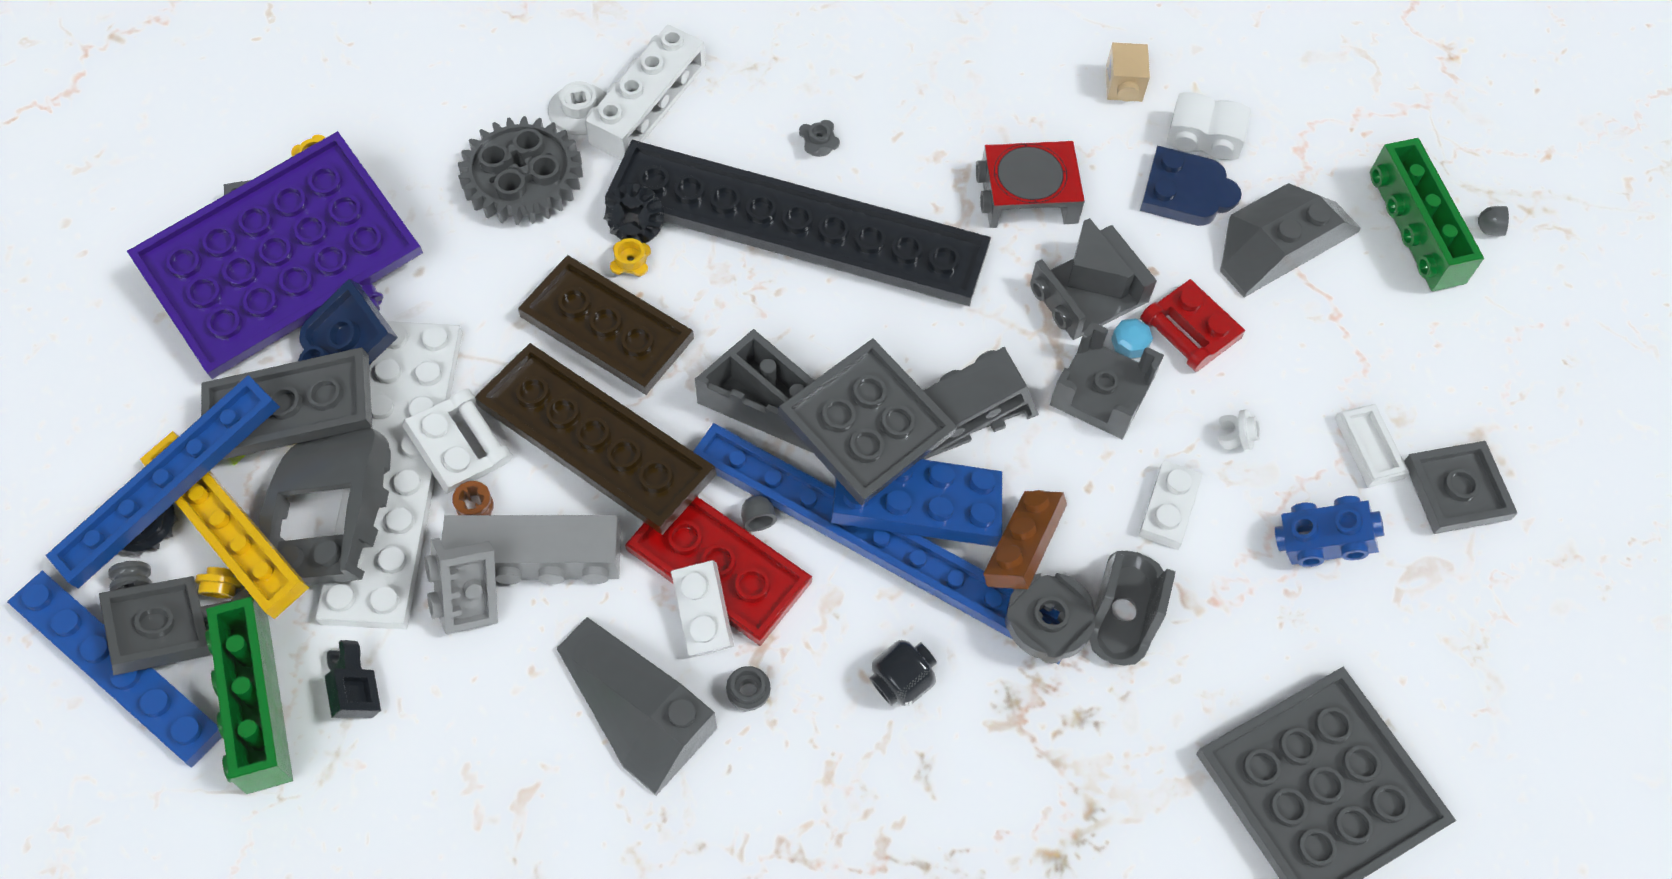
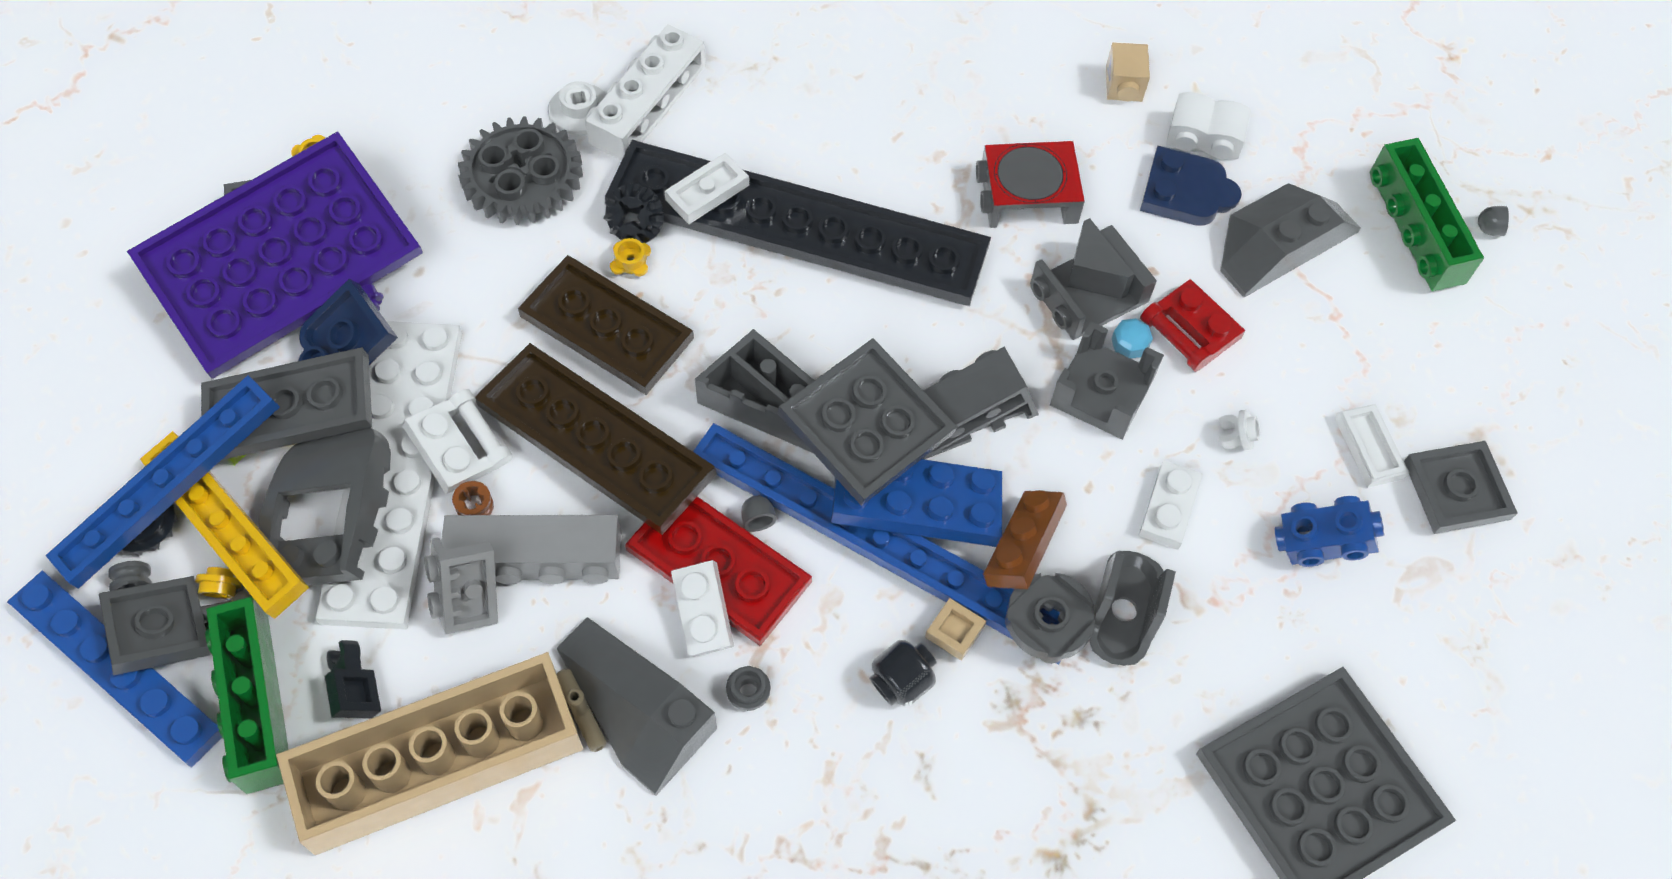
dark grey plate [799,120,840,157] -> none
none -> tan brick [276,652,584,855]
none -> dark tan piece [557,669,607,752]
none -> white plate [665,152,749,224]
none -> tan plate [925,598,986,661]

